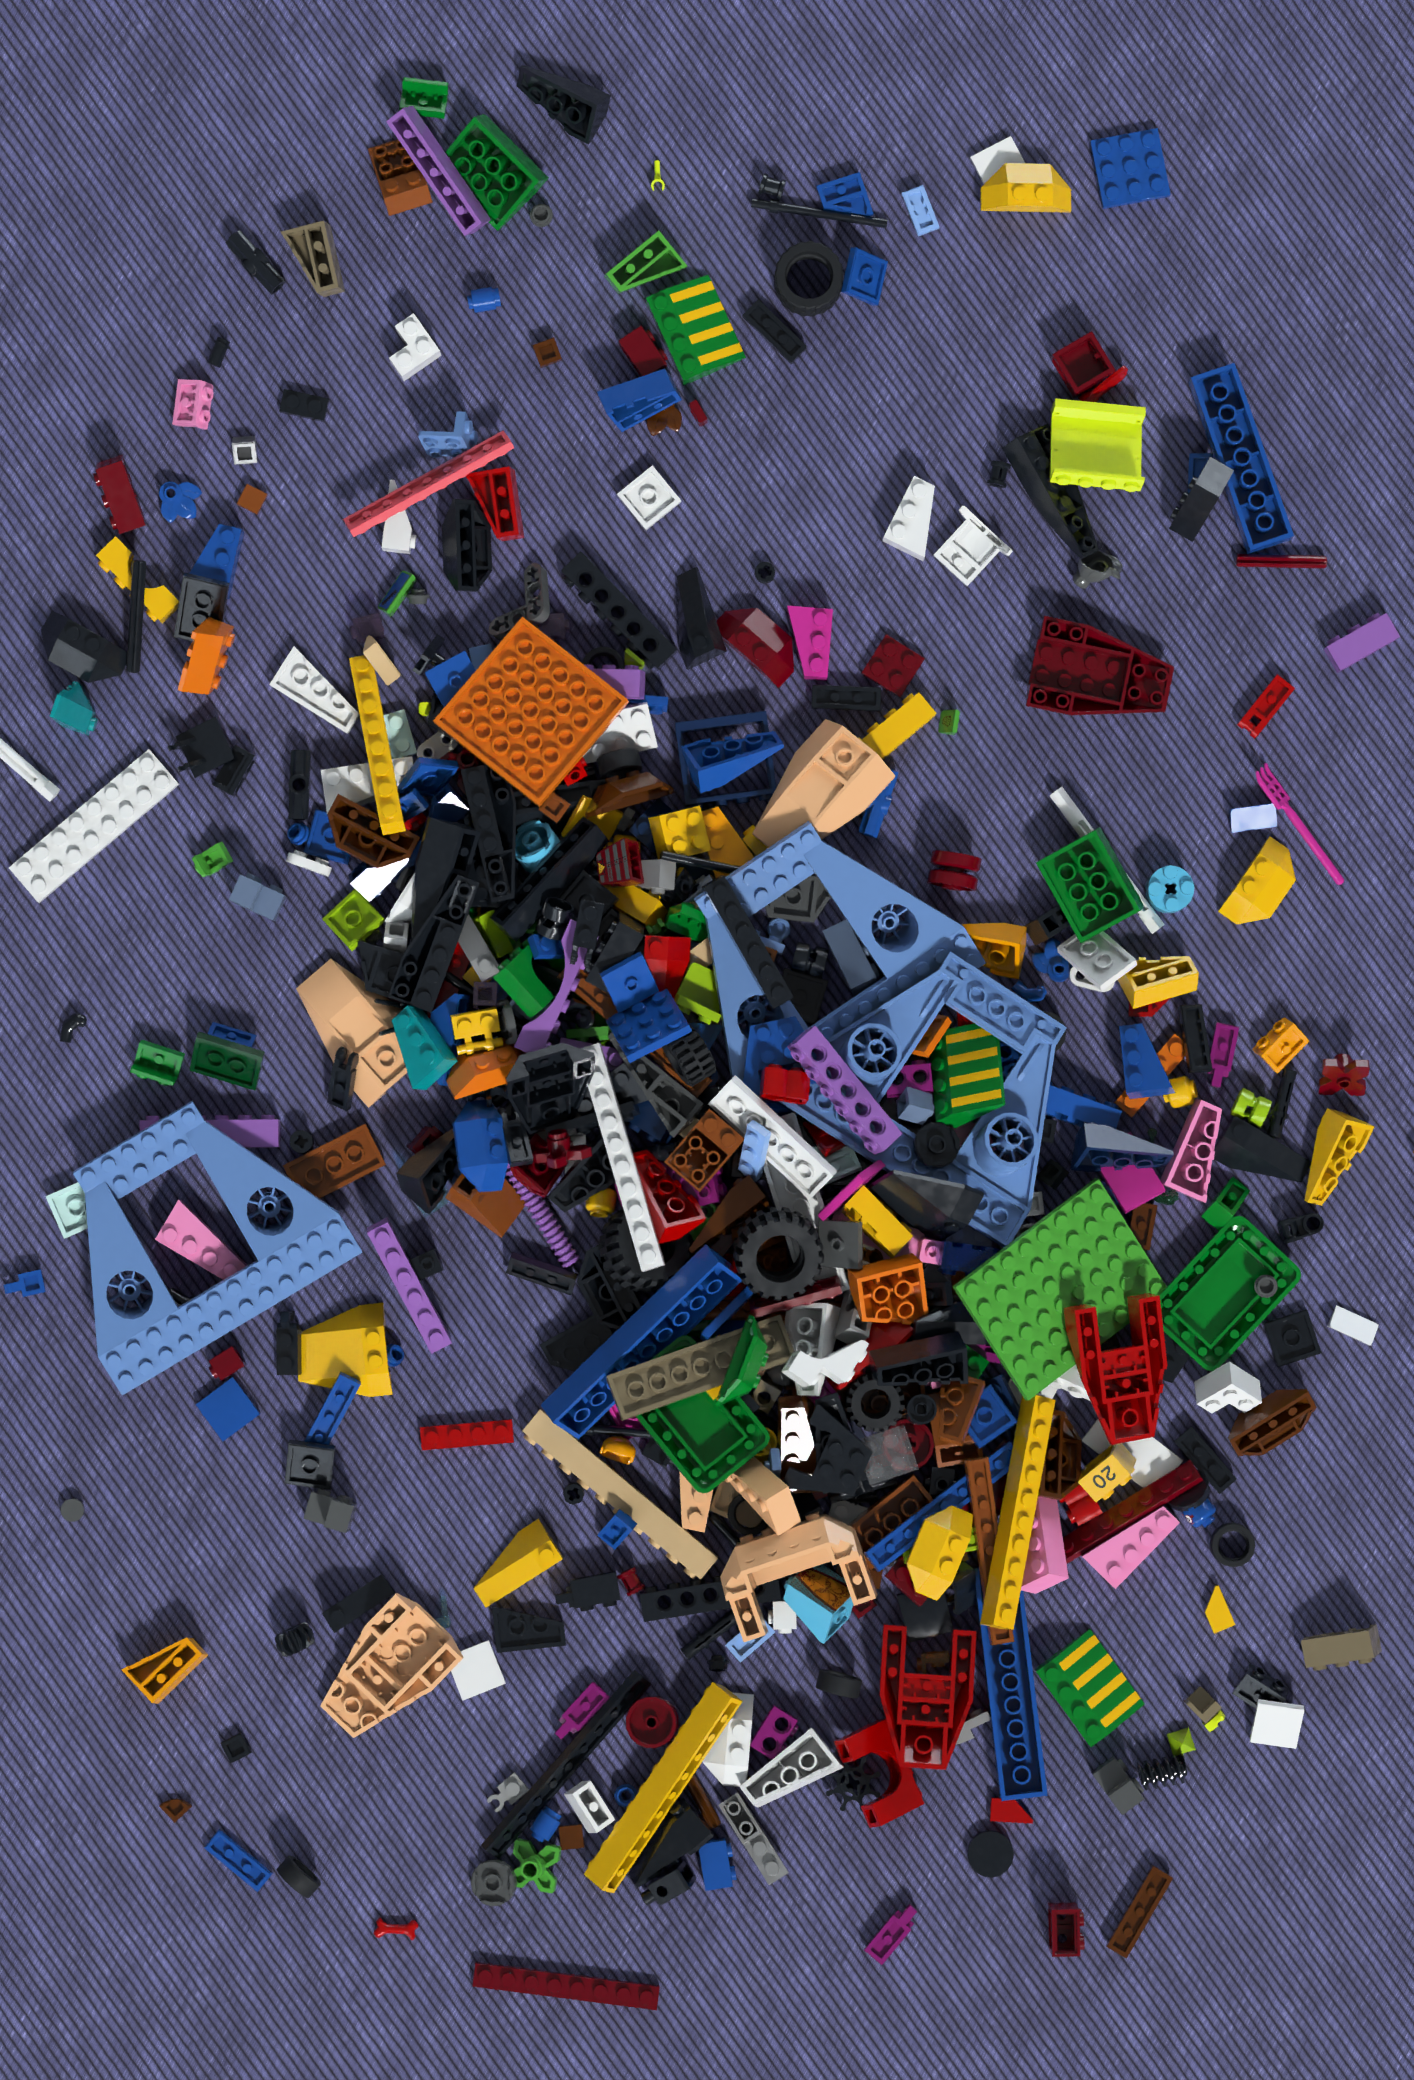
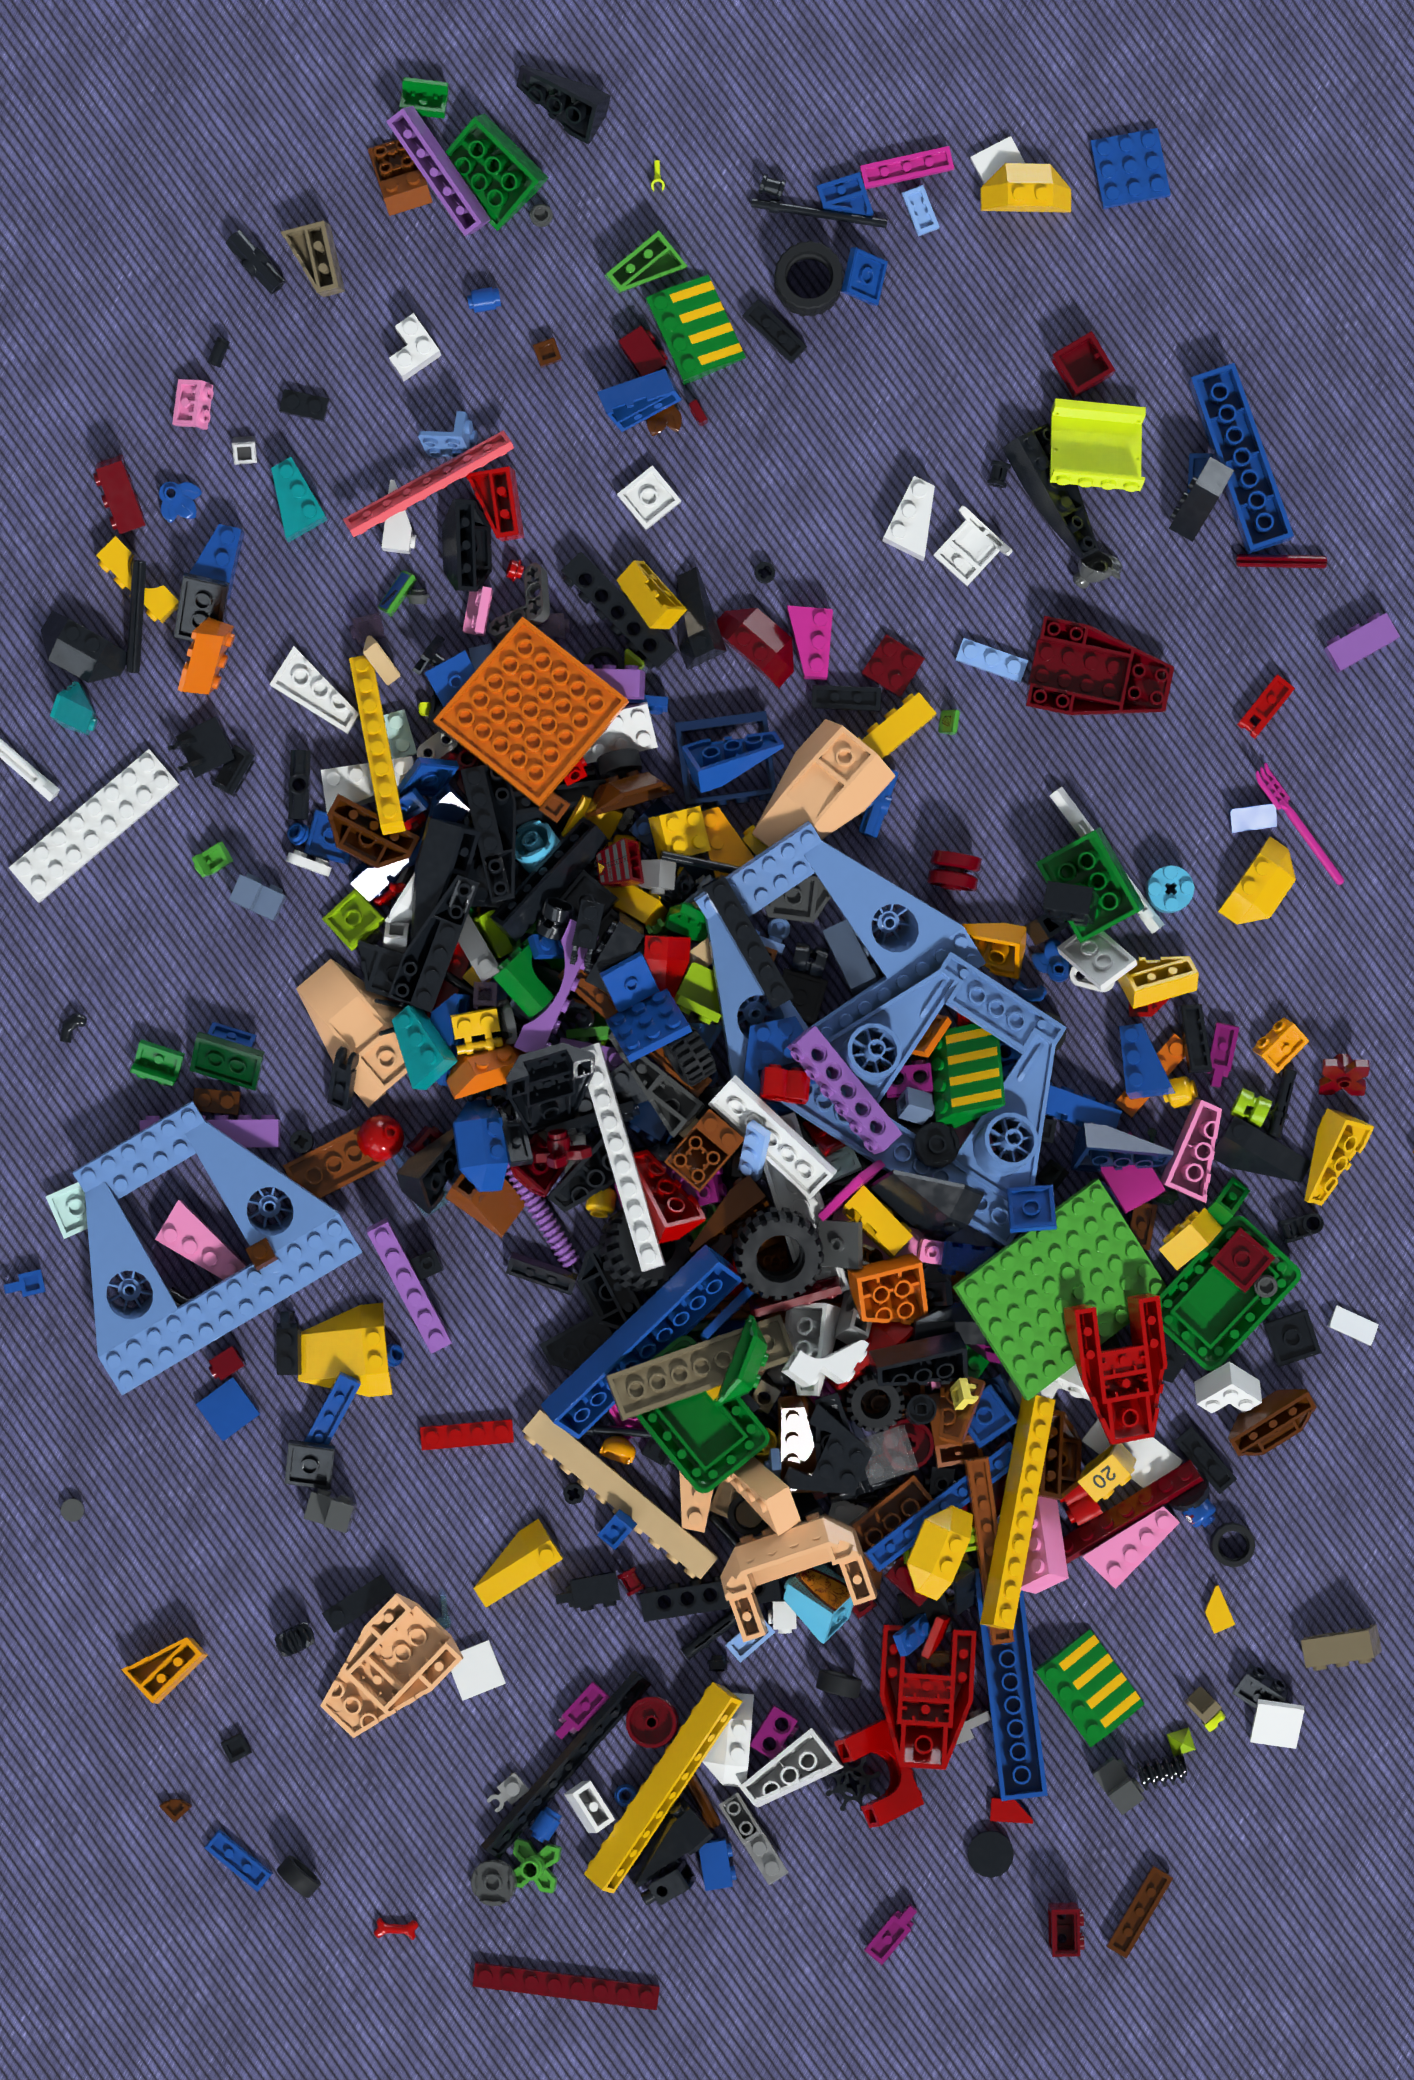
dark orange tile [237,484,268,515] -> none
black wing [492,1606,566,1653] -> none
reddish brown tile [559,1823,584,1850] -> none
red piece [1078,366,1128,402] -> none
none -> reddish brown plate [193,1088,241,1115]
none -> reddish brown plate [246,1238,278,1271]
none -> teal wedge [271,457,328,543]
none -> red cylinder [357,1115,404,1162]
none -> red piece [373,882,406,906]
none -> bright pink bracket [463,586,493,637]
none -> red plate [506,559,524,581]
none -> yellow wedge [616,560,687,629]
none -> dark pink plate [860,146,954,189]
none -> blue plate [893,1614,931,1657]
none -> red tile [921,1614,951,1659]
none -> light yellow tile [950,1378,979,1410]
none -> light blue plate [956,638,1028,683]
none -> blue tile [1007,1185,1057,1233]
none -> black brick [1043,881,1099,927]
none -> yellow brick [1159,1208,1223,1270]
none -> dark red plate [1209,1227,1275,1293]

